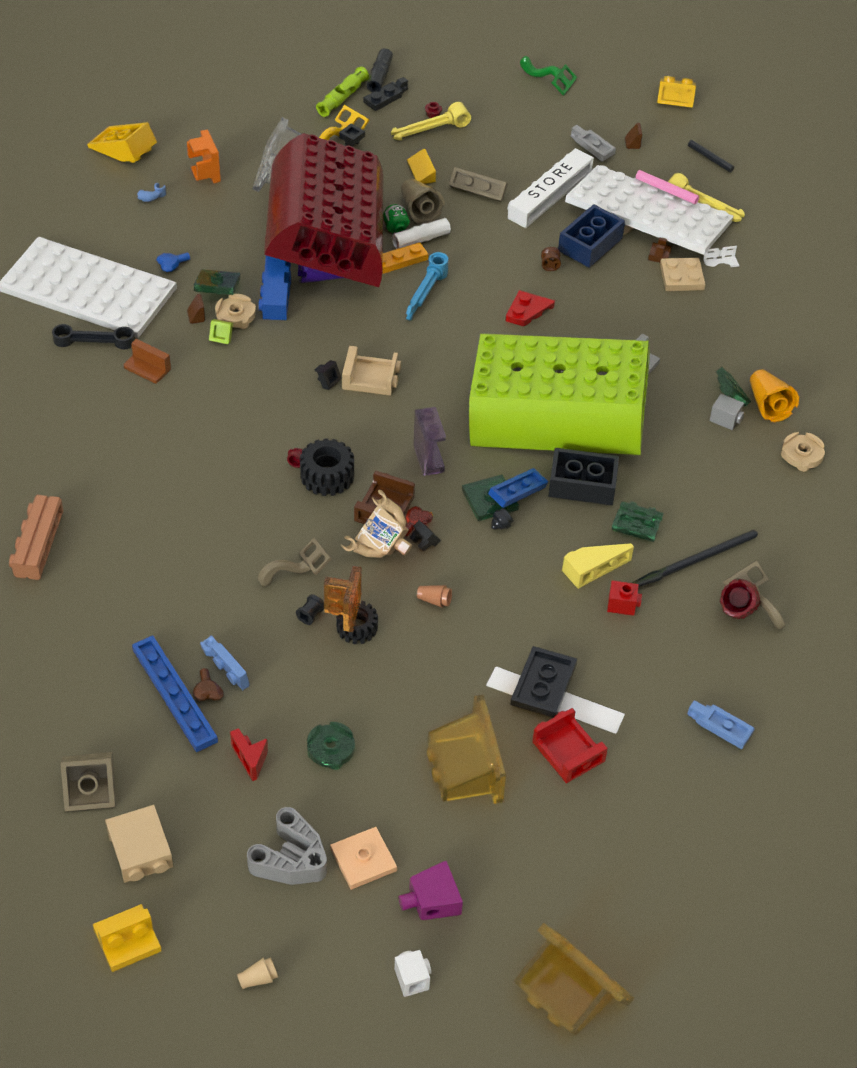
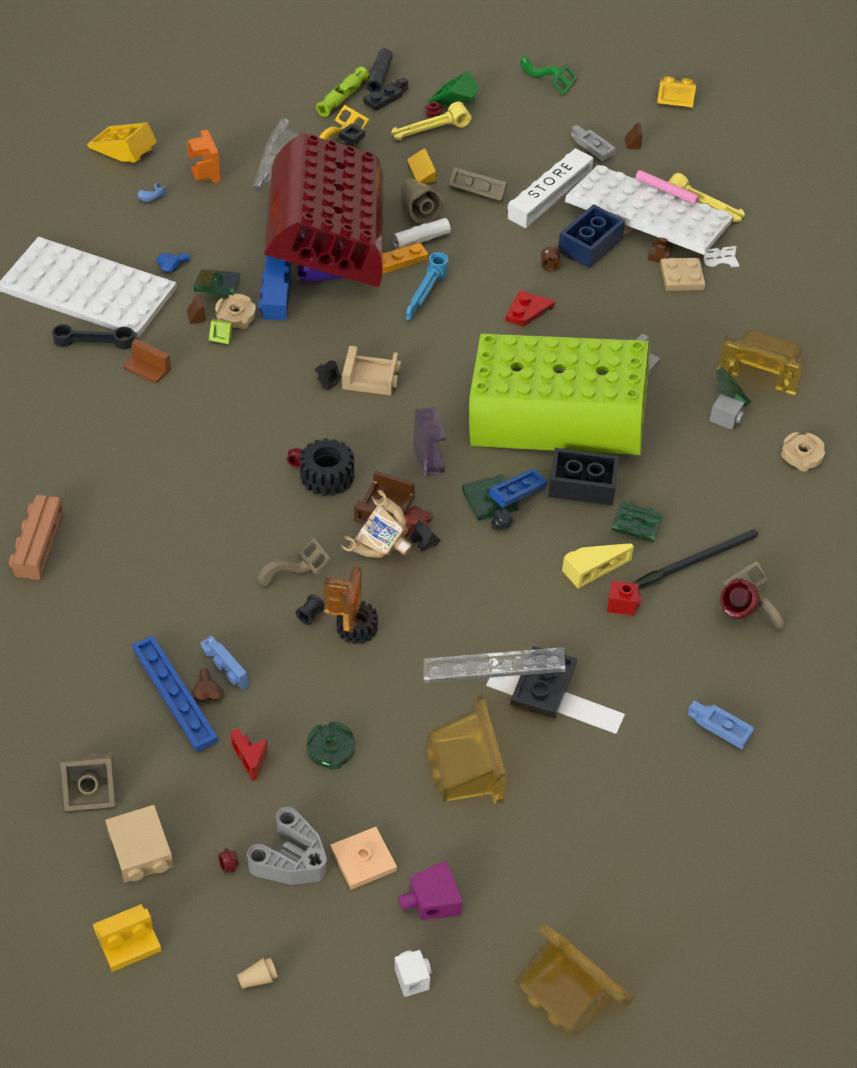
green head [383,204,410,233] -> none
nougat cone [417,585,452,608] -> none
red panel [532,708,608,784] -> none
black bar [688,140,734,173] -> none
light orange cone [749,369,799,422] -> none
none -> dark red plate [218,848,239,873]
none -> clear plate [423,647,566,683]
none -> green slope [427,71,481,104]
none -> clear yellow windscreen [717,330,805,395]

